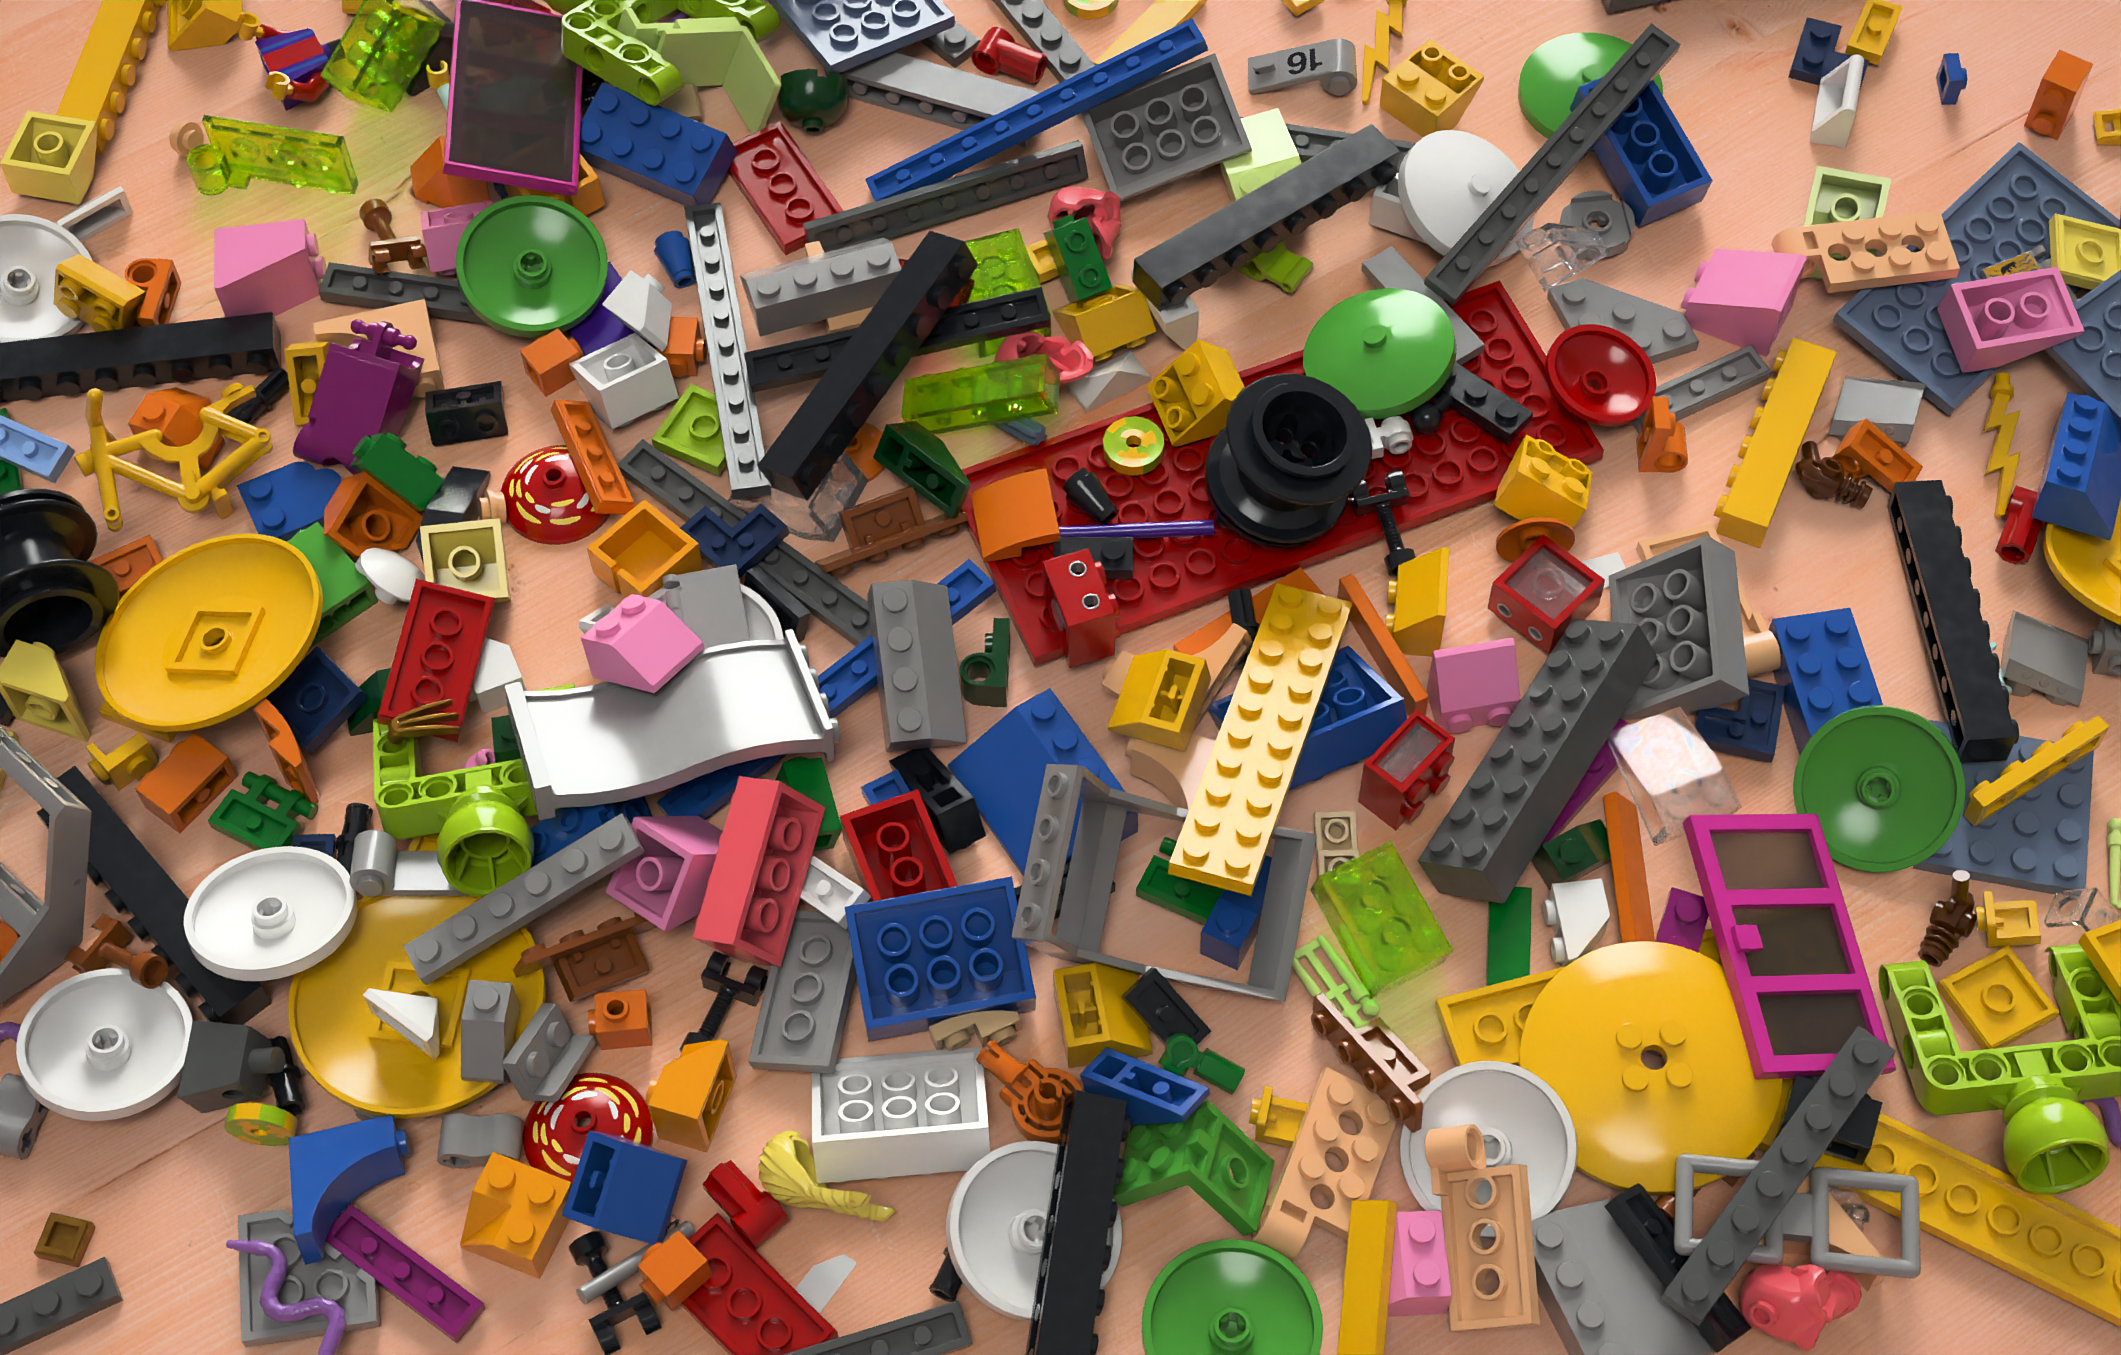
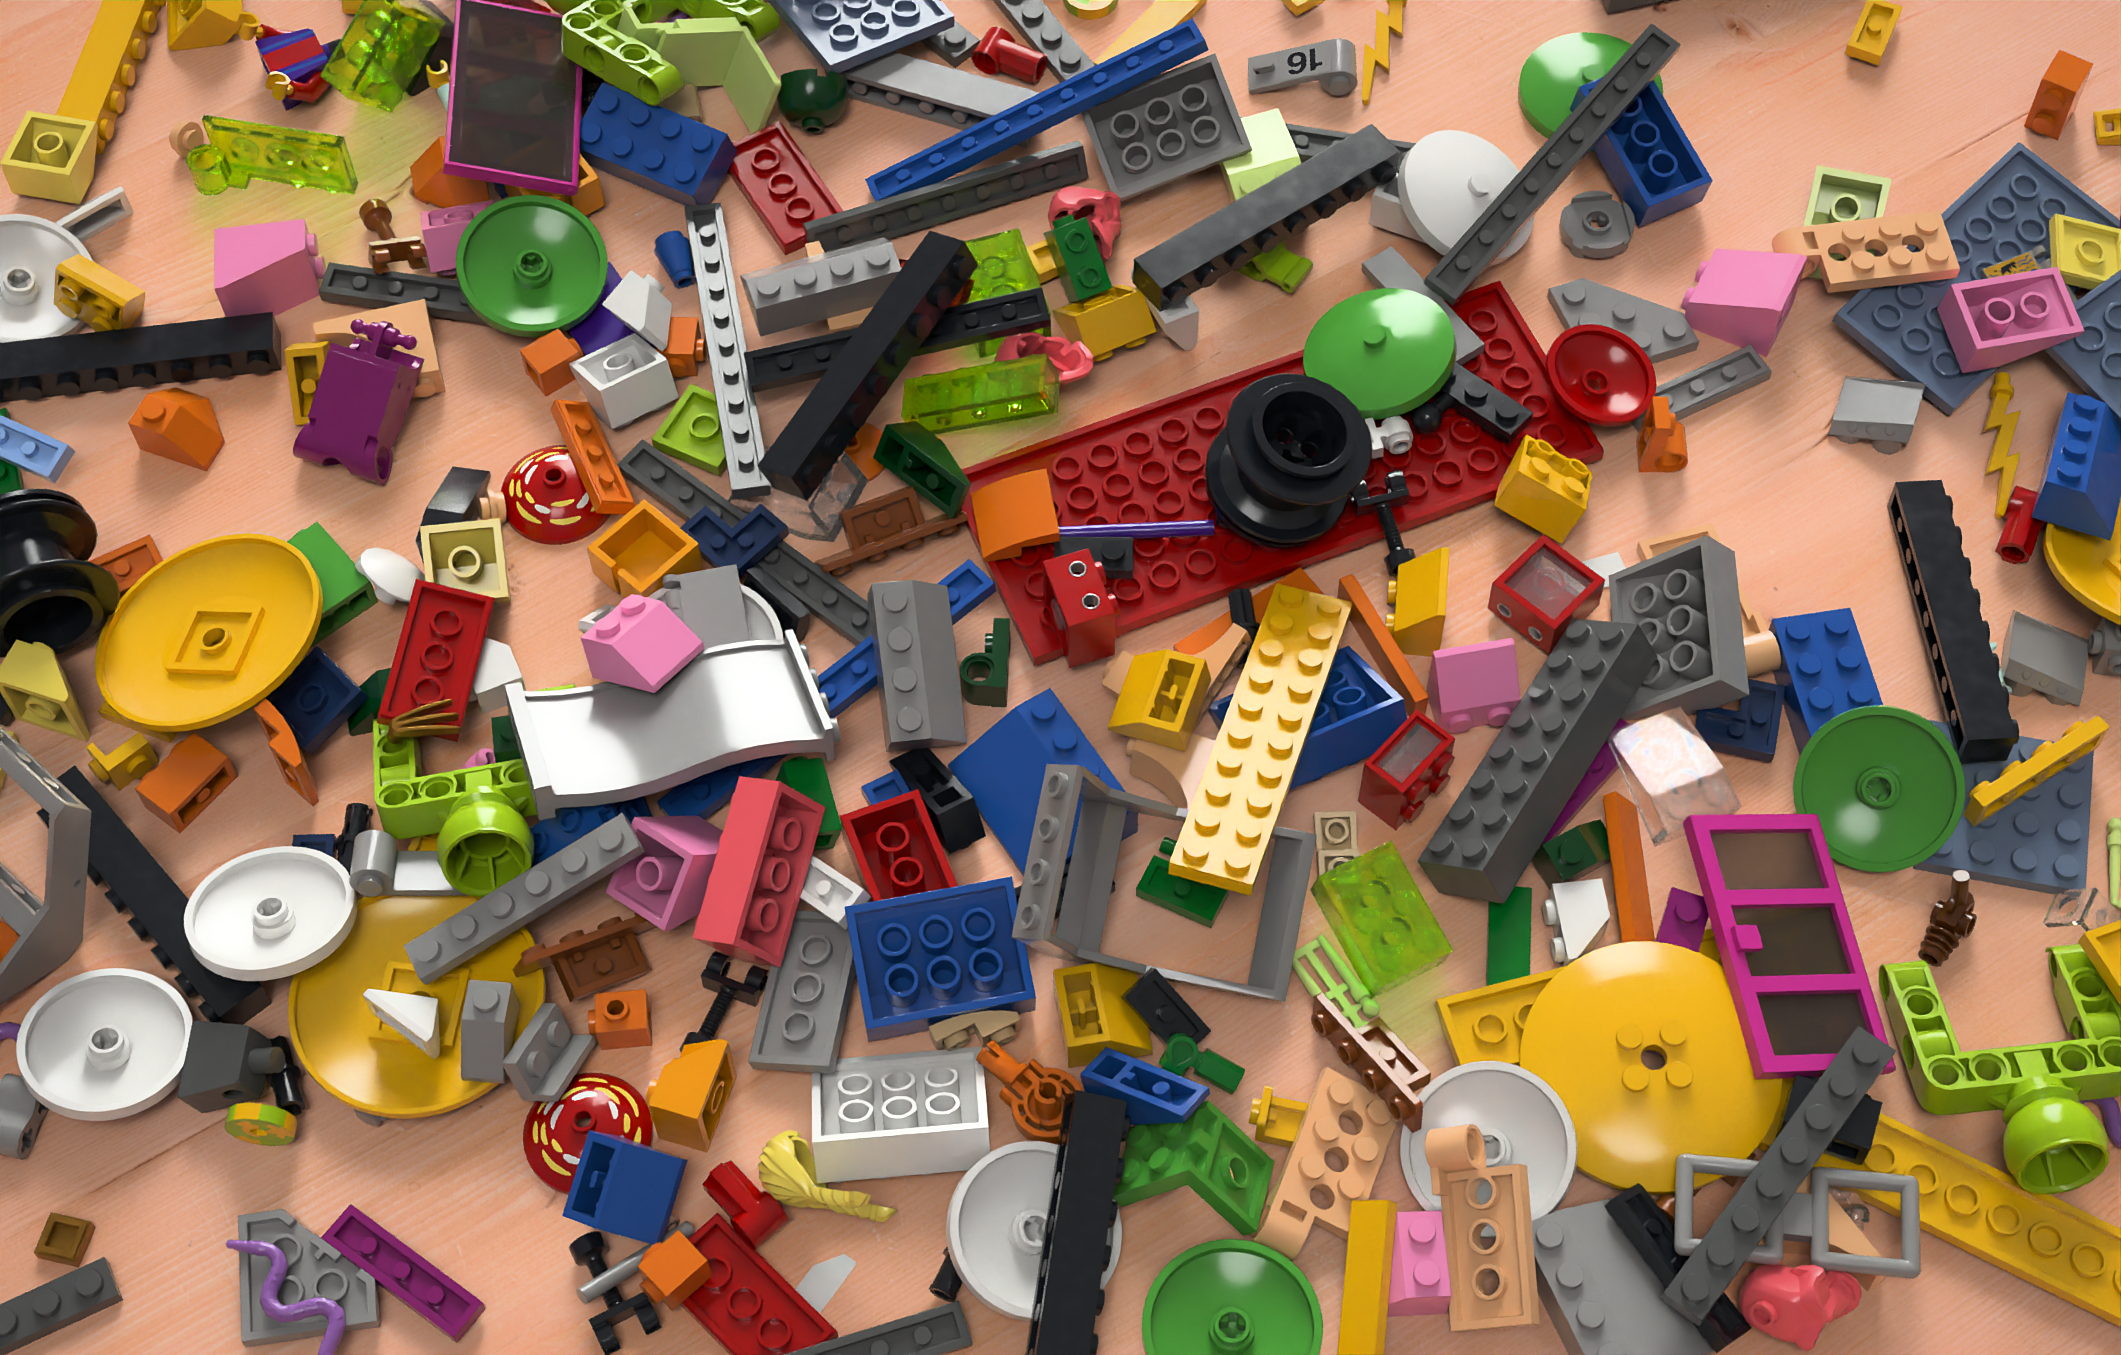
dark orange bar [64,914,168,989] -> none
yellow piece [74,383,273,532] -> none
orange plate [125,258,182,327] -> none
green plate [208,771,318,851] -> none
black axle [227,367,289,425] -> none
blue plate [237,462,342,542] -> none
blue arch [288,1115,411,1265] -> none
orange slope [324,471,423,558] -> none
green brick [350,432,444,512] -> none
black bracket [425,381,508,446] -> none
light grey axle [437,1113,524,1169] -> none
light orange slope [460,1152,572,1279] -> none
sand blue axle [987,402,1047,446] -> none
black cone [1062,468,1119,525] -> none
white slope [1067,351,1151,414] -> none
piece [1103,416,1164,476] -> none
yellow slope [1146,339,1245,447] -> none
blue slope [1200,855,1272,970] -> none
yellow slope [1379,38,1484,137] -> none
orange dish [1496,517,1575,563] -> none
clear slope [1516,222,1610,292] -> none
yellow brick [1713,337,1837,548] -> none
dark blue plate [1788,17,1869,92] -> none
reddish brown piece [1795,441,1873,509] -> none
white tile [1809,55,1864,148] -> none
orange plate [1832,418,1923,493] -> none
blue plate [1936,53,1967,105] -> none
yellow tile [1936,945,2060,1050] -> none
yellow bracket [1976,891,2041,948] -> none

